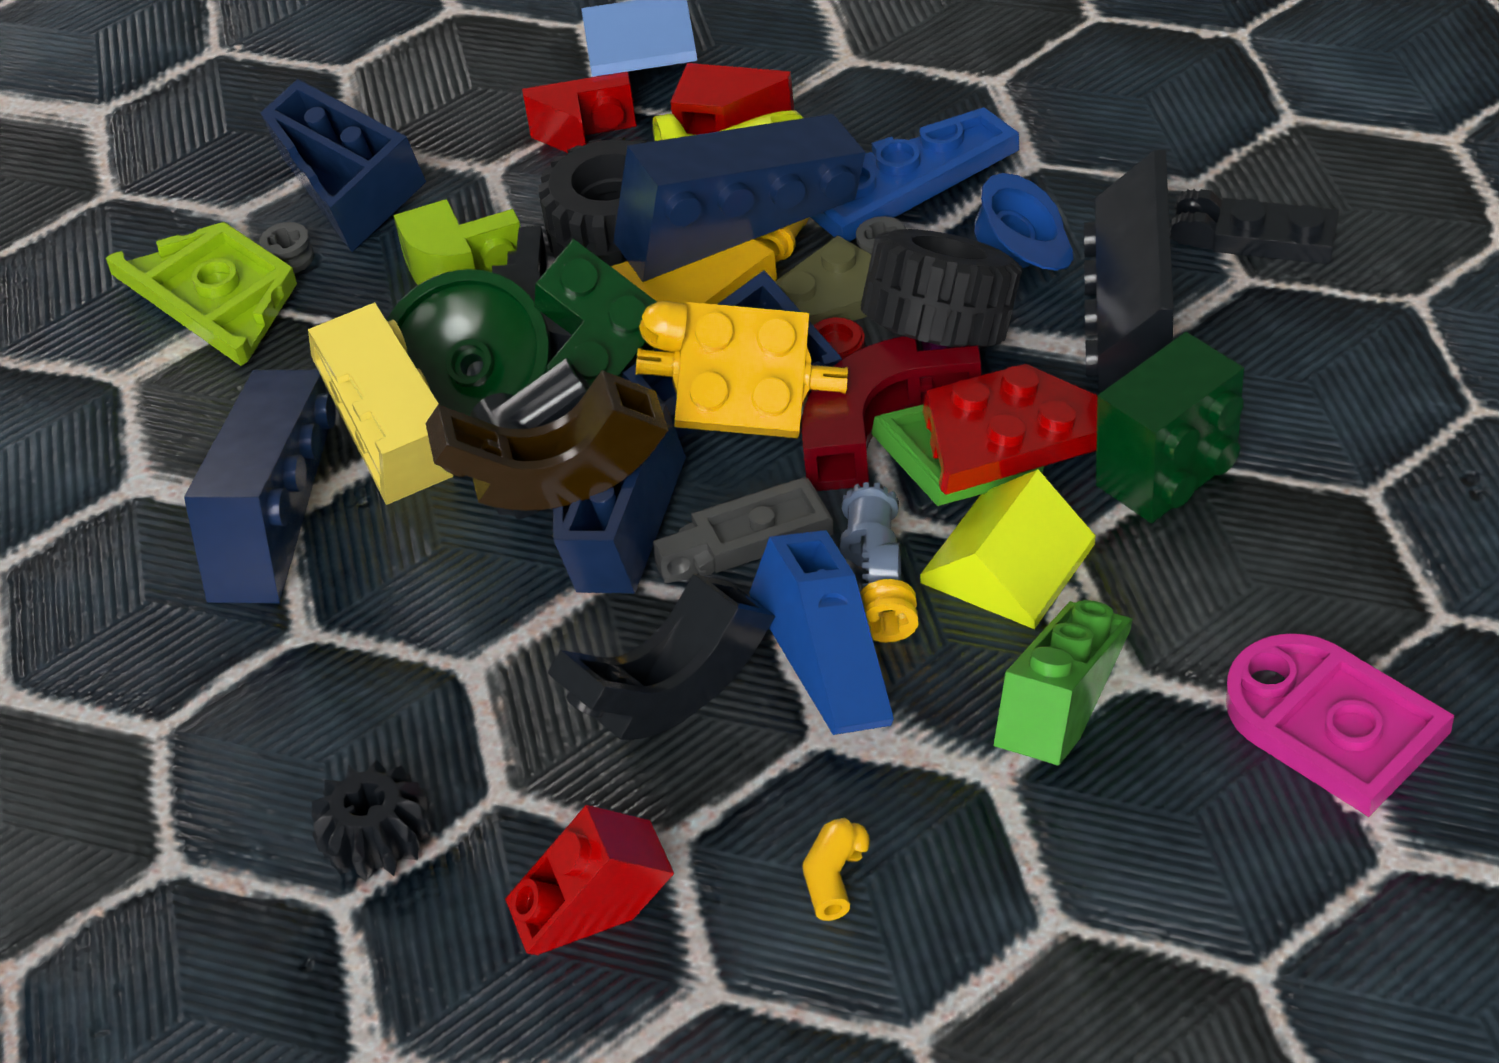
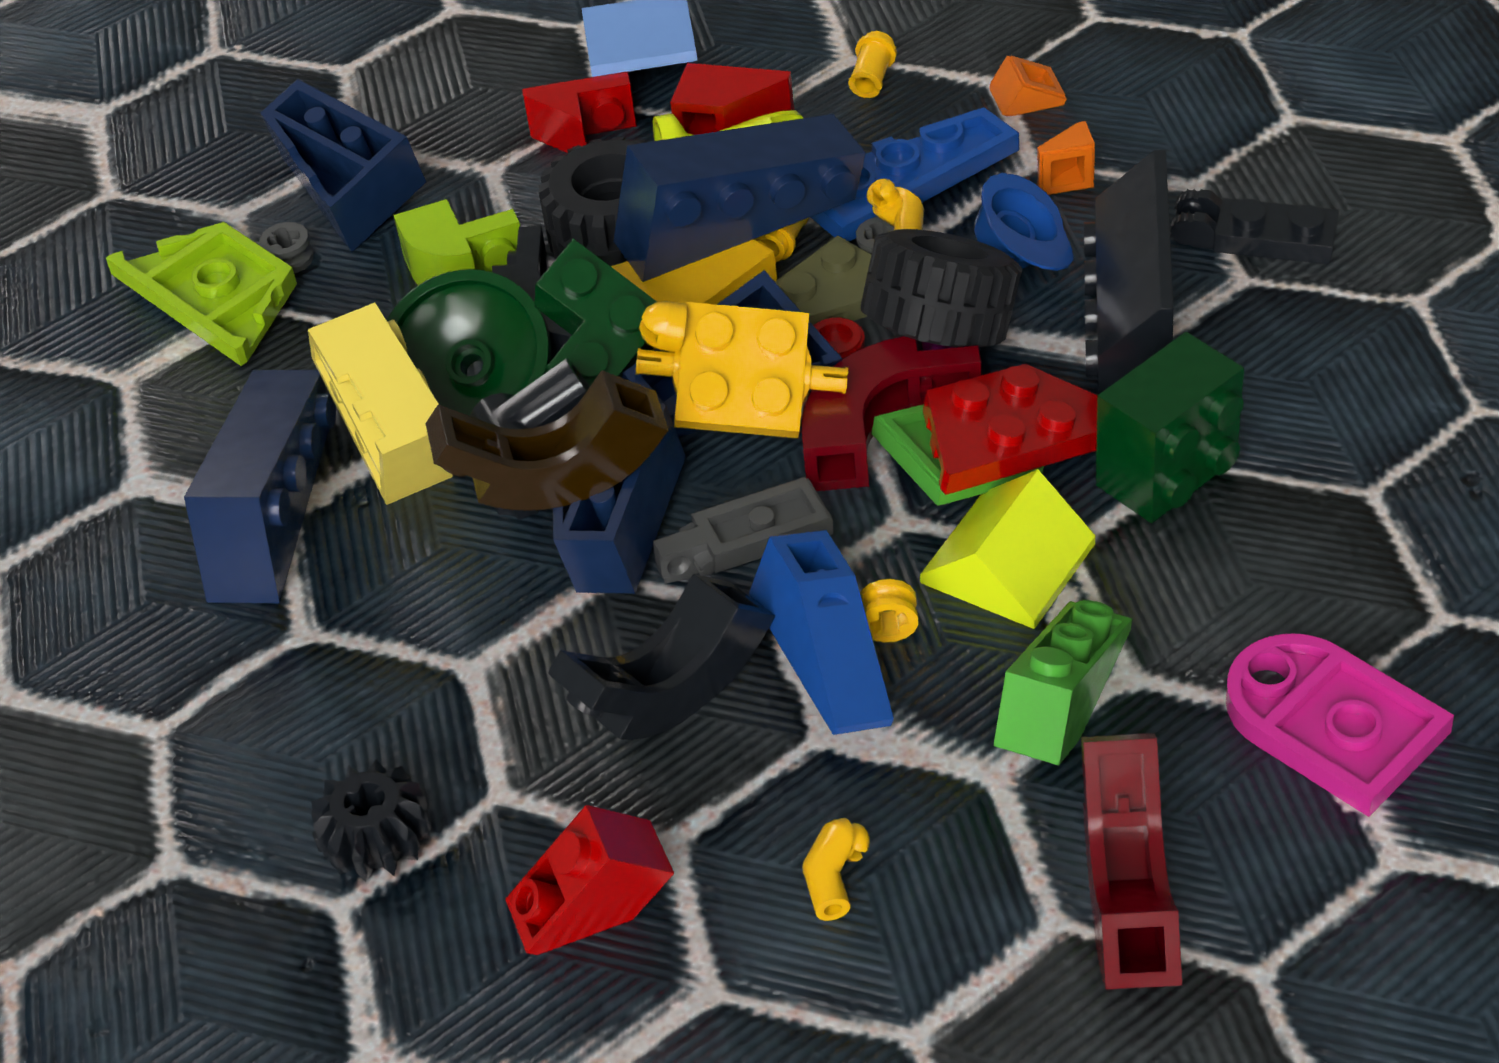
sand blue connector [839,482,901,588] -> none
none -> yellow pin [848,31,897,98]
none -> yellow arm [866,179,924,230]
none -> orange slope [989,55,1067,116]
none -> orange slope [1037,121,1095,195]
none -> dark red arch [1081,733,1182,989]

